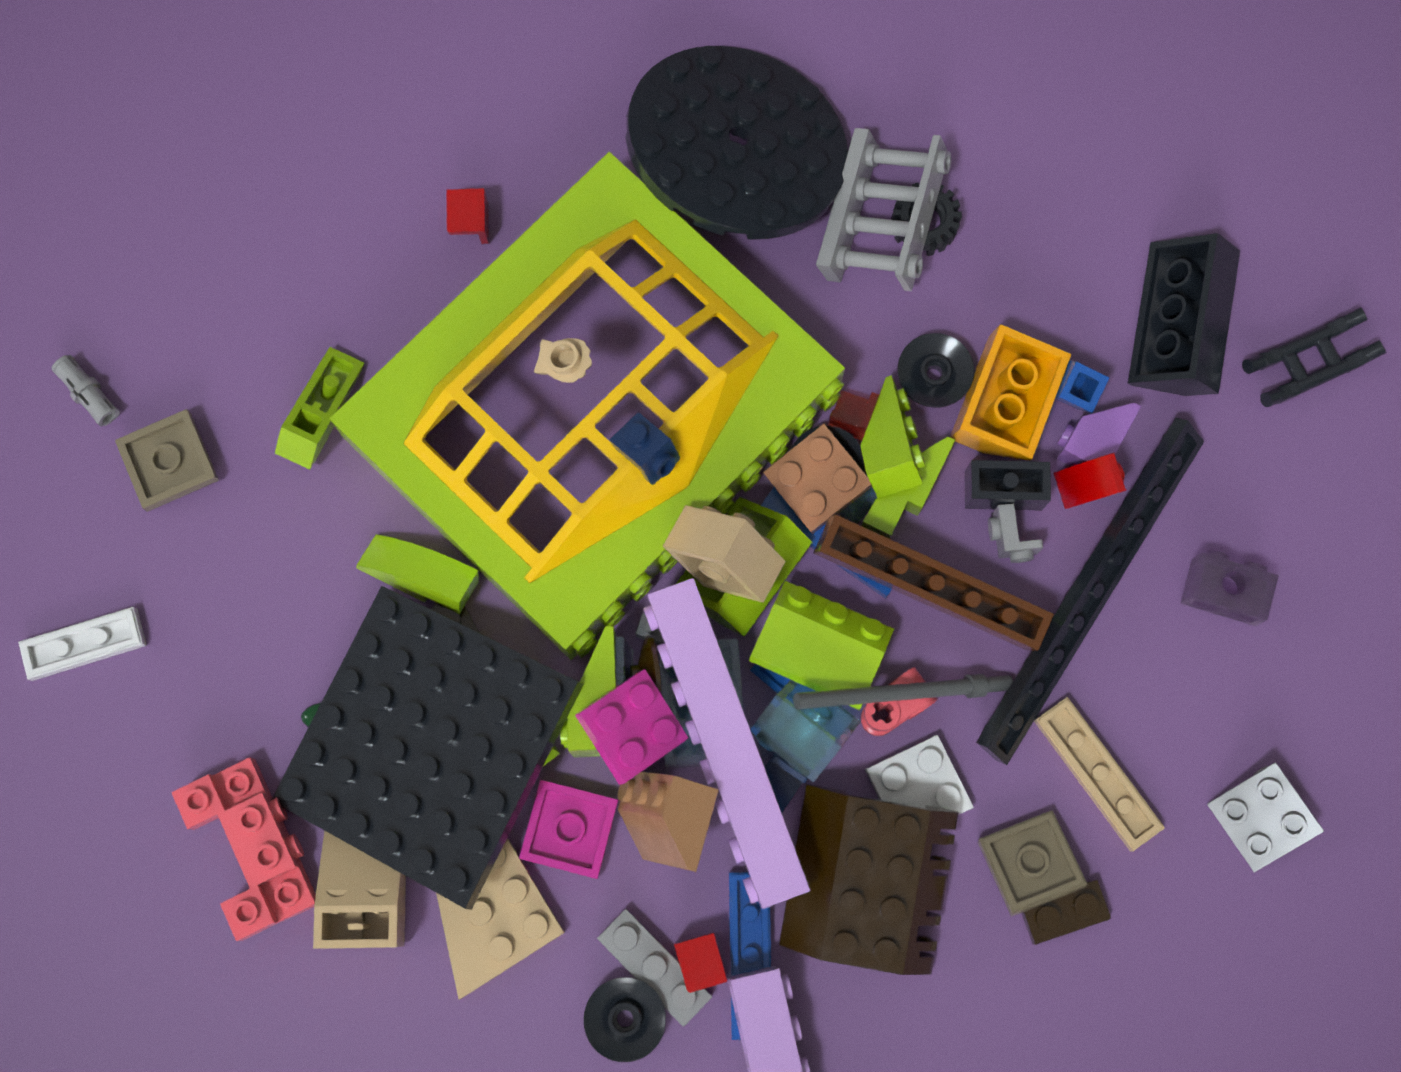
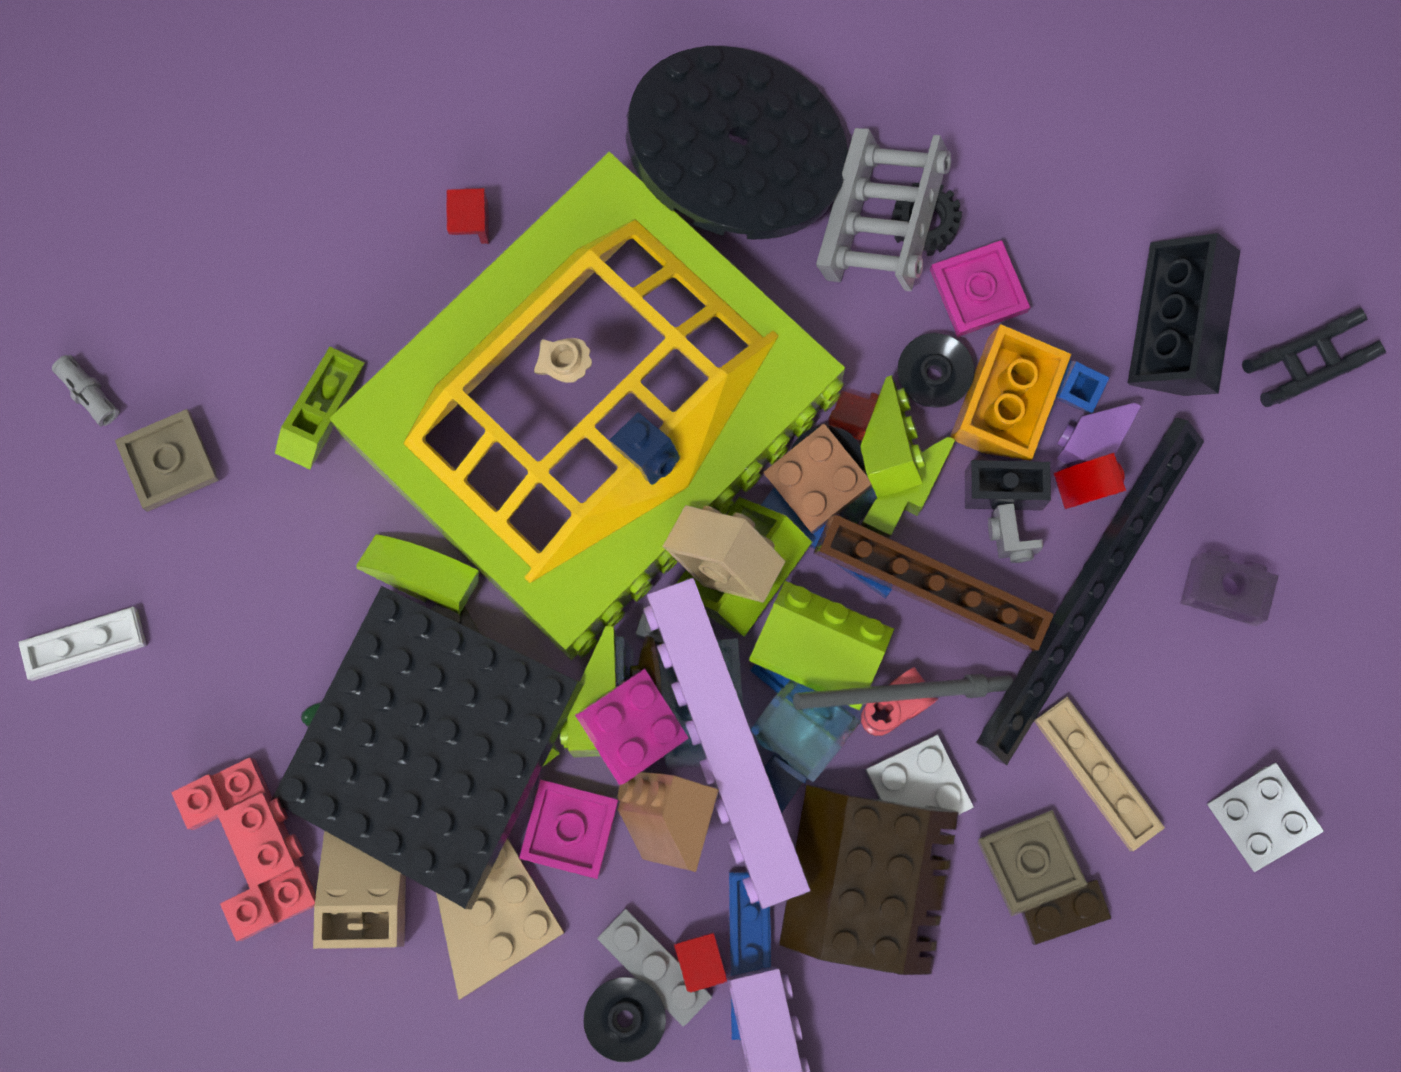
none -> dark pink plate [930,240,1030,337]

